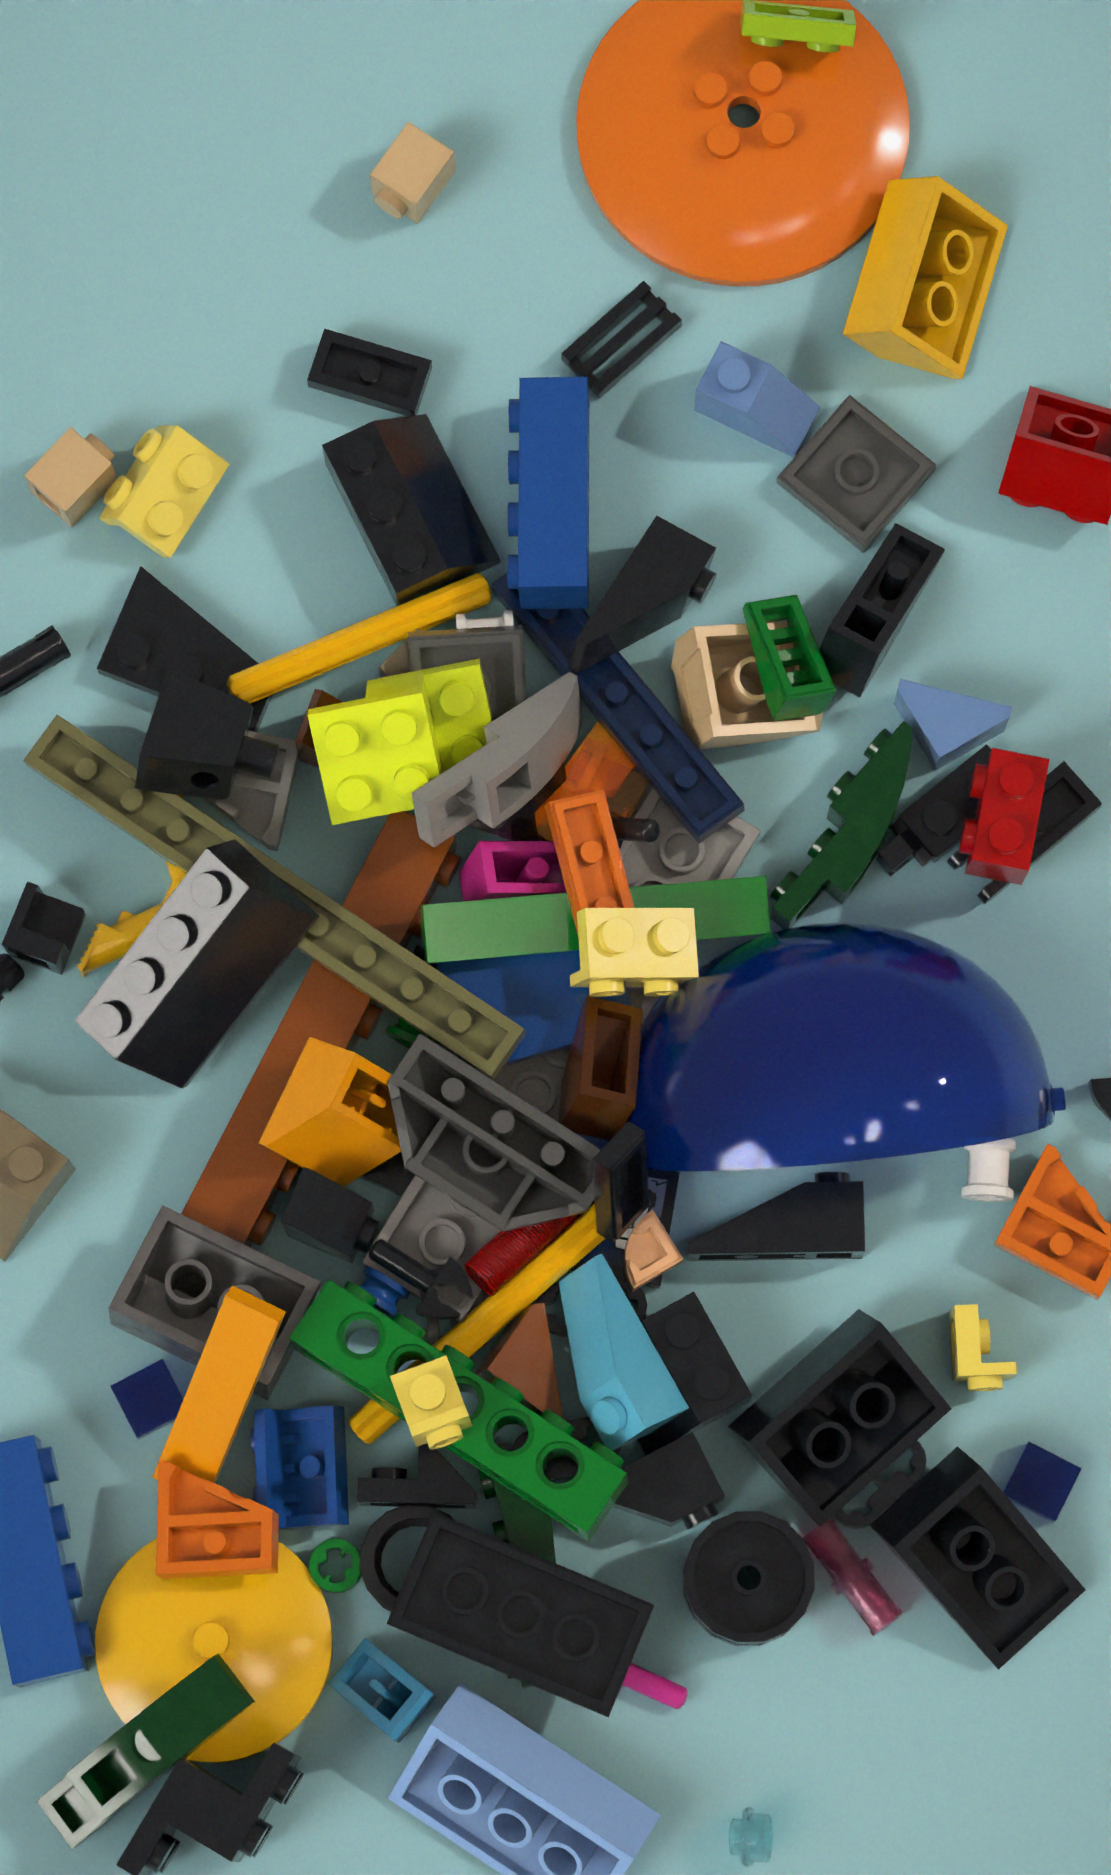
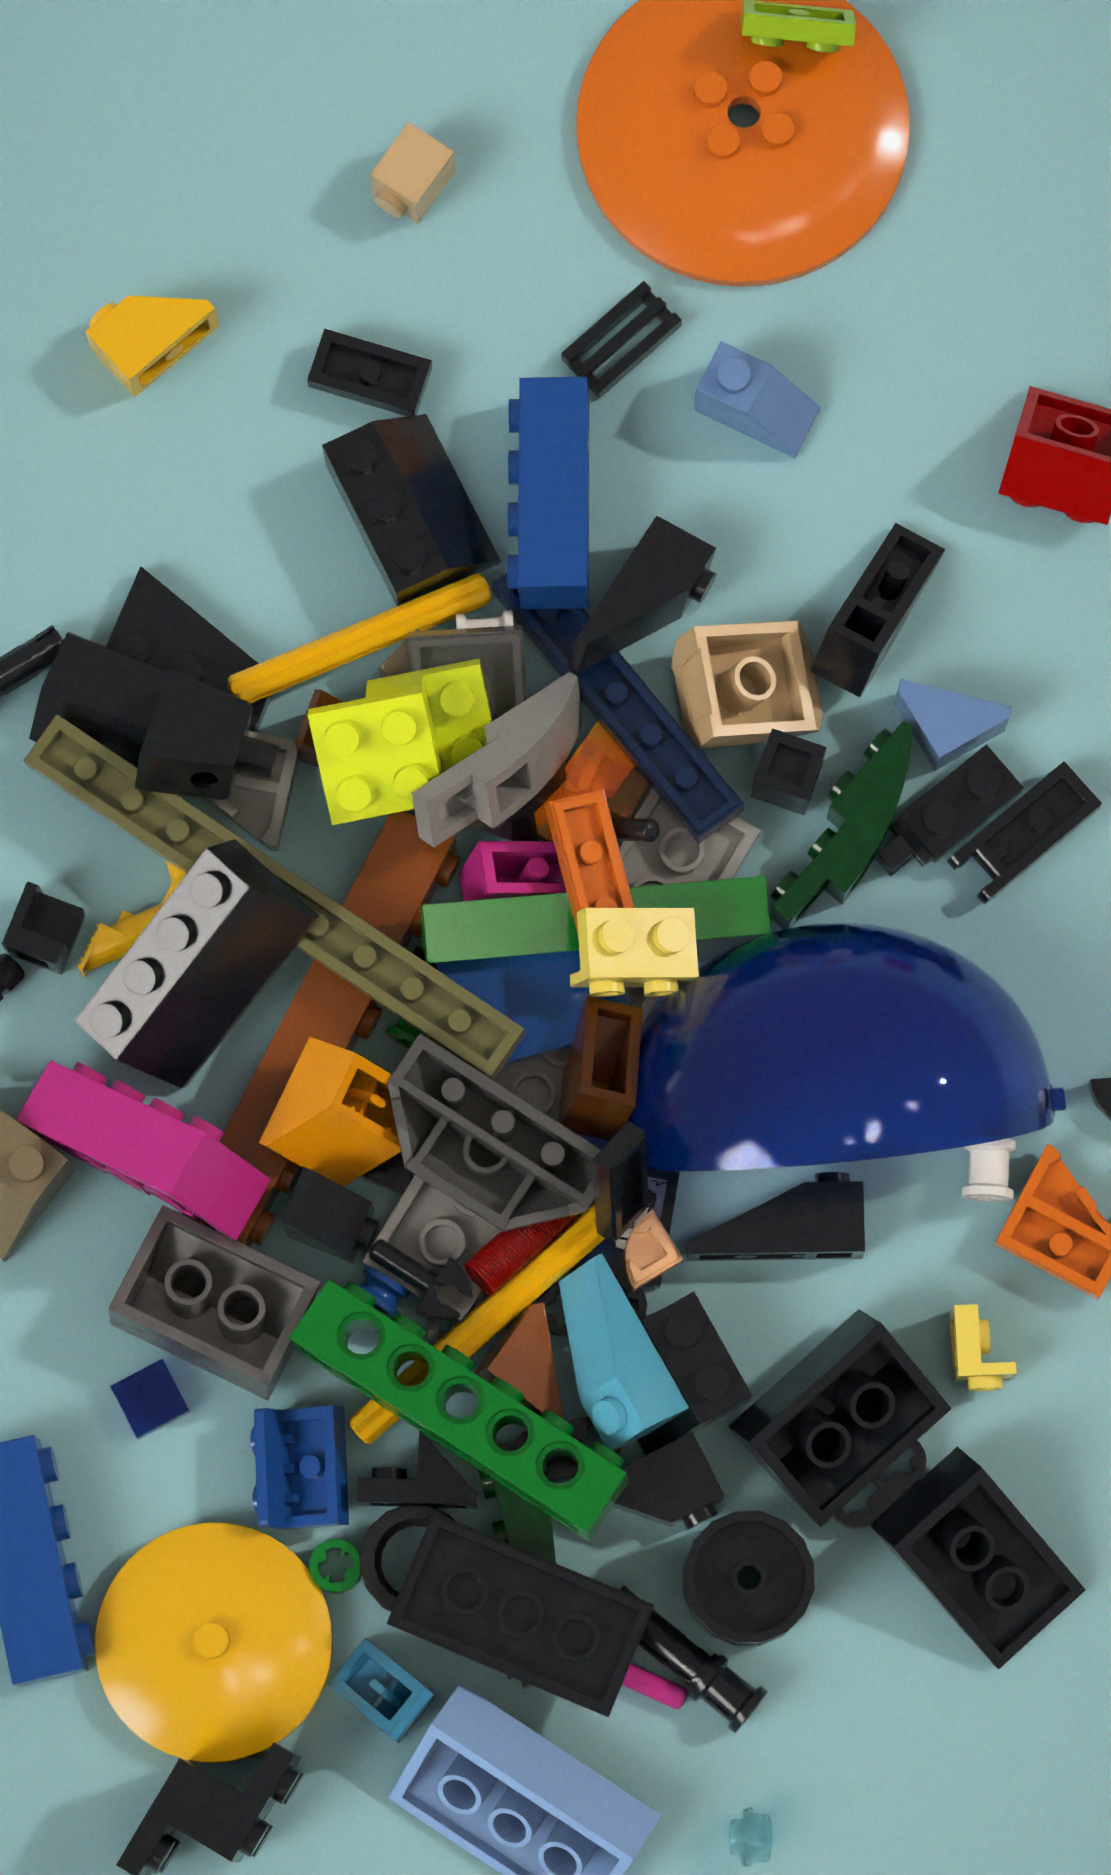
tan brick [24,427,117,528] -> none
dark green slope [36,1653,255,1849] -> none
light yellow bracket [99,425,230,558] -> none
light orange tile [152,1285,286,1483] -> none
orange wing [156,1461,279,1579] -> none
light yellow bracket [390,1355,472,1450] -> none
green slope [742,594,836,722] -> none
dark grey tile [777,395,936,553] -> none
clear pink pin [803,1518,903,1636] -> none
yellow slope [842,176,1008,379] -> none
red brick [959,748,1050,885] -> none
clear blue plate [1003,1442,1082,1523] -> none
none -> dark pink wedge [15,1060,272,1241]
none -> black slope [29,632,167,768]
none -> yellow slope [85,295,219,397]
none -> black pin [619,1585,768,1733]
none -> black brick [750,728,827,815]

